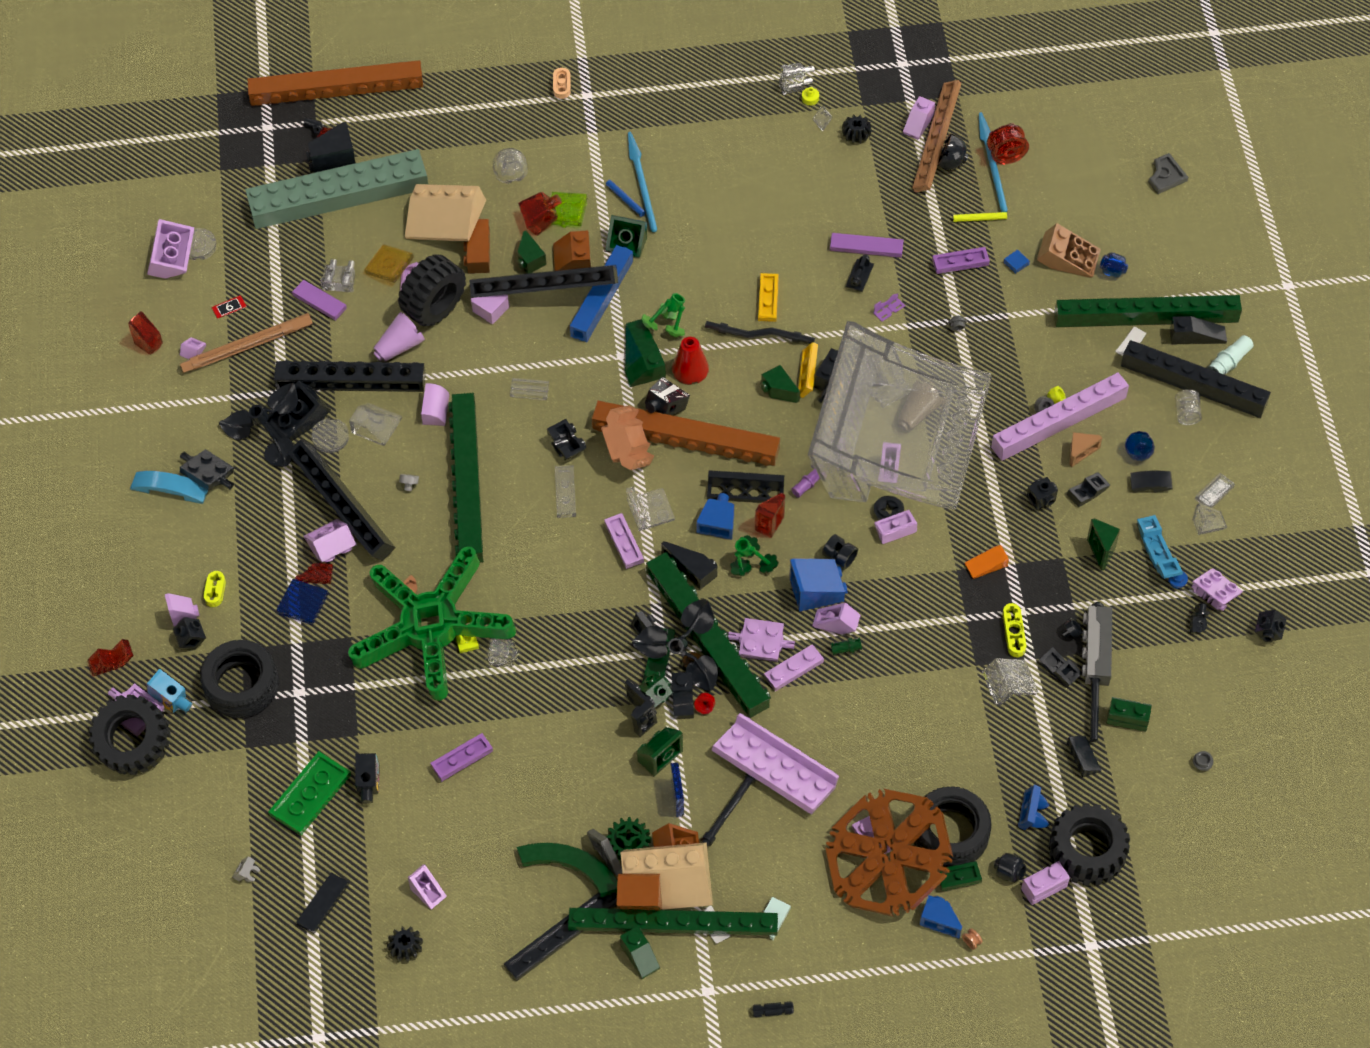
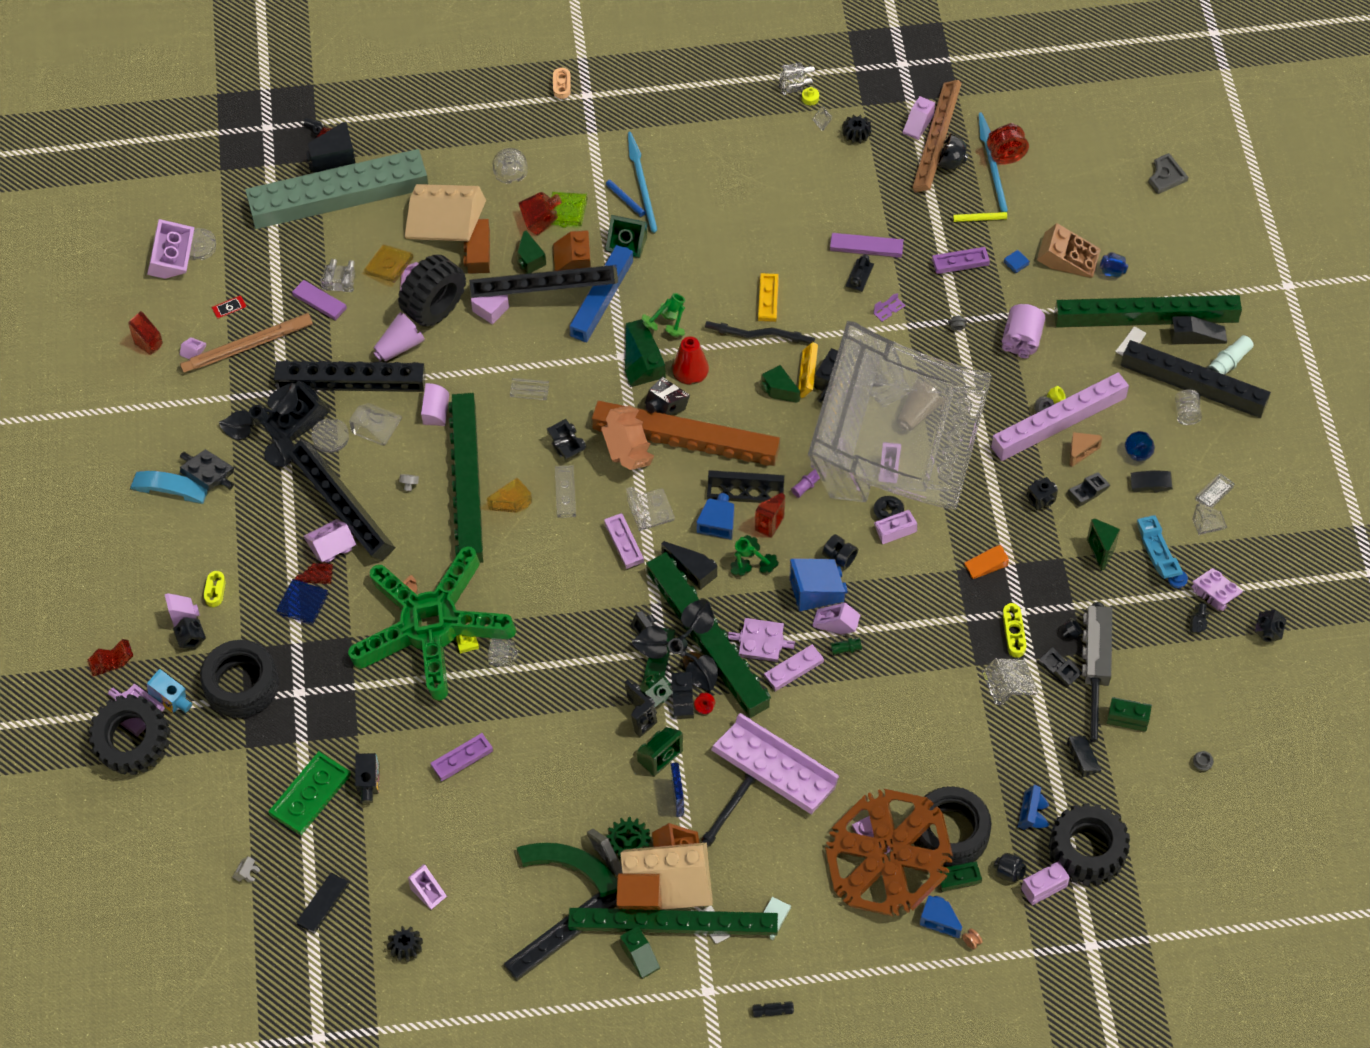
dark orange brick [247,60,423,106] -> none
none -> clear yellow slope [487,478,532,513]
none -> lavender cylinder [1002,304,1045,359]

